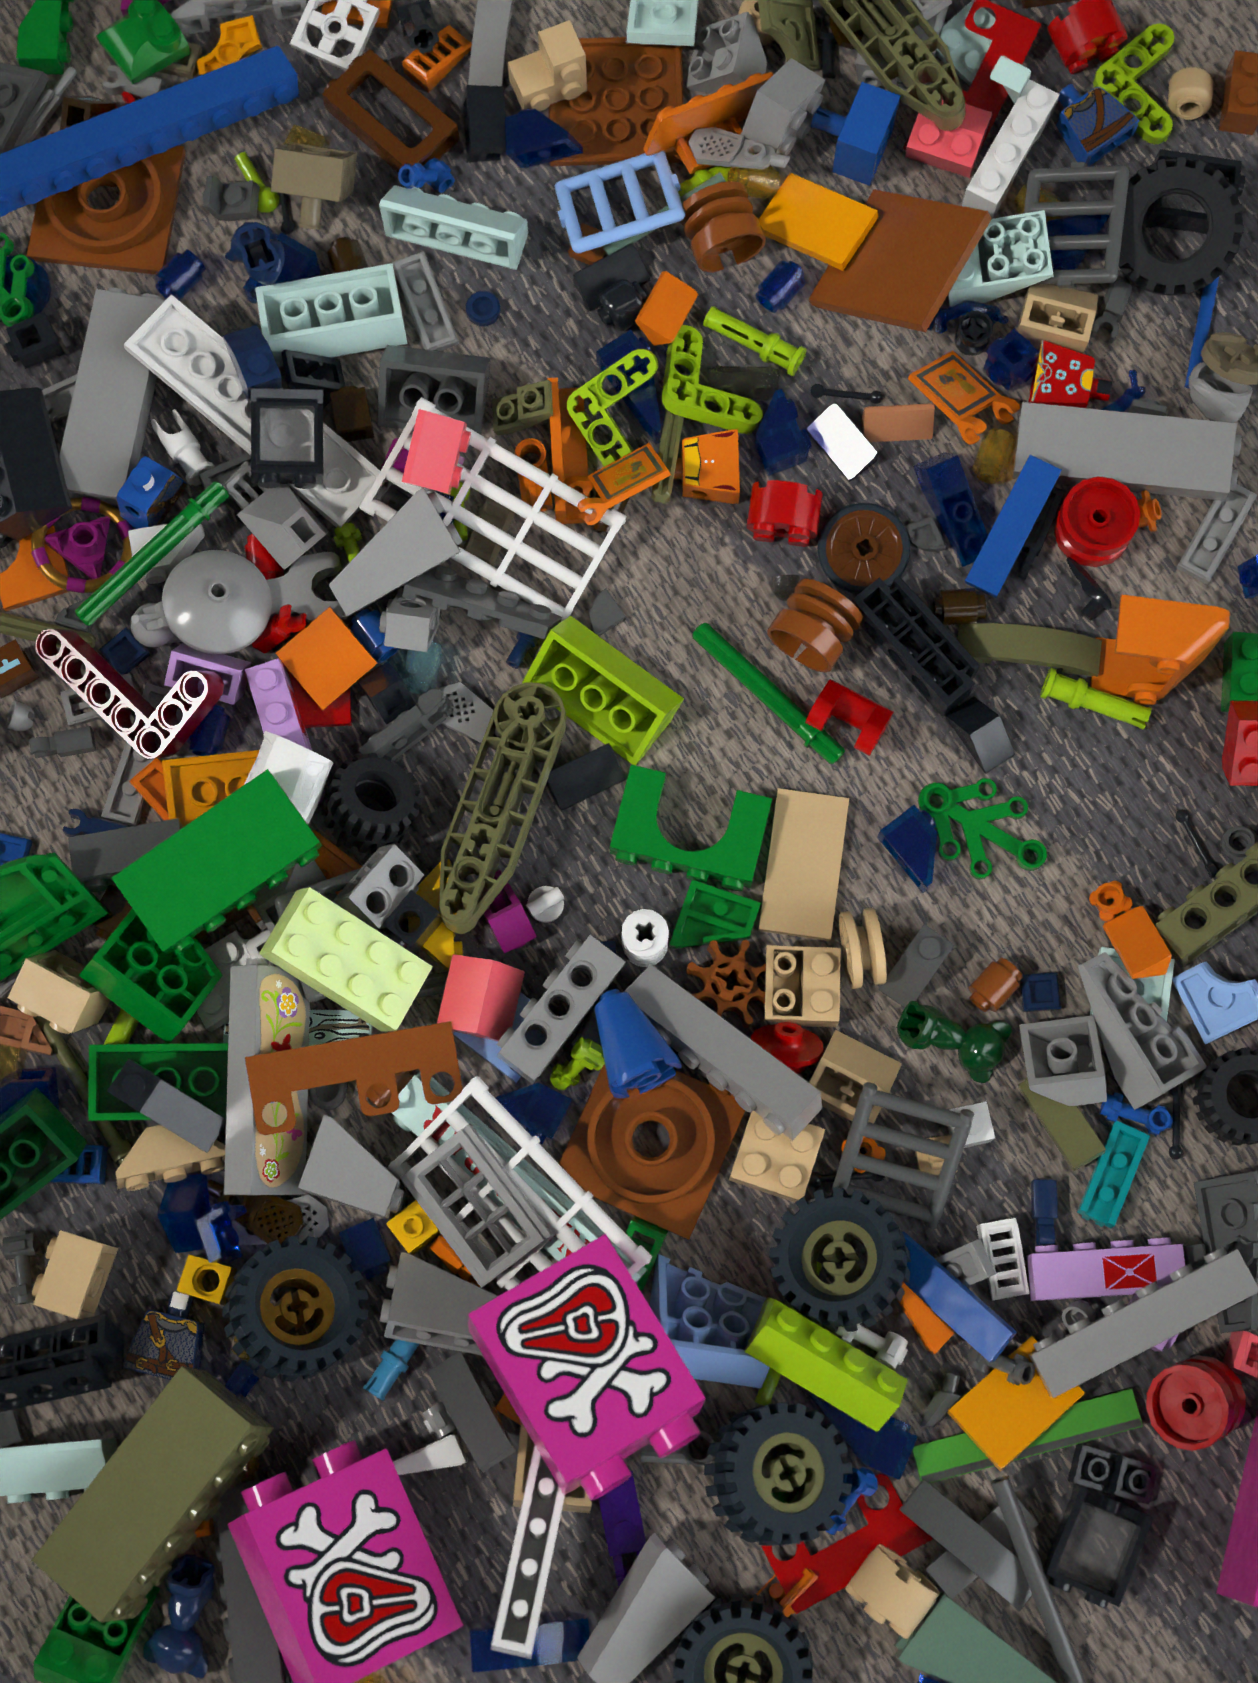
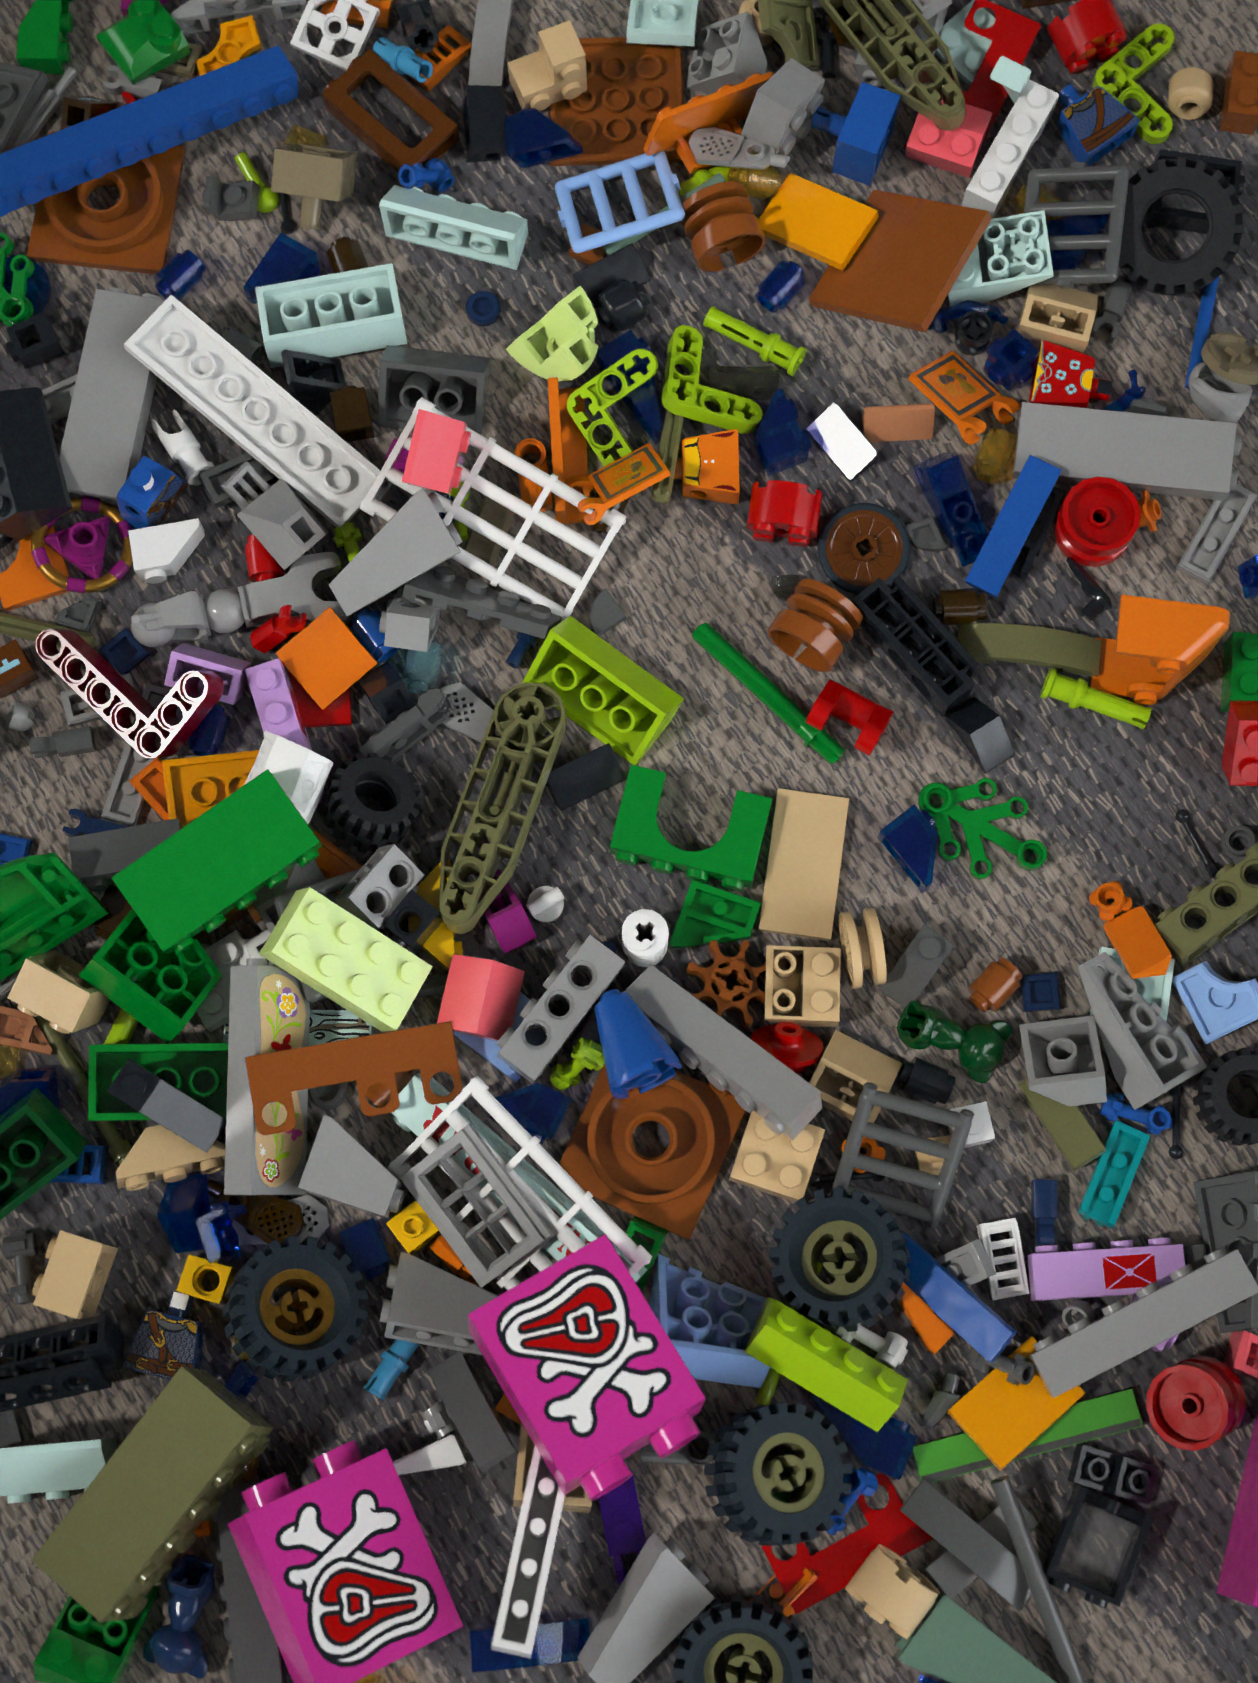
green axle [75,481,229,626] -> none
light grey dish [162,550,272,654] -> none
dark blue slope [223,325,281,402] -> none
dark blue animal [225,222,285,285] -> none
window [251,388,324,489] -> none
light grey tile [392,251,459,351] -> none
olive slope [492,380,553,435] -> none
orange slope [635,271,698,346] -> none
black hinge [810,384,883,404] -> none
none -> dark azure pin [373,37,433,83]
none -> yellowish green brick [506,286,598,382]
none -> black brick [897,1056,956,1104]

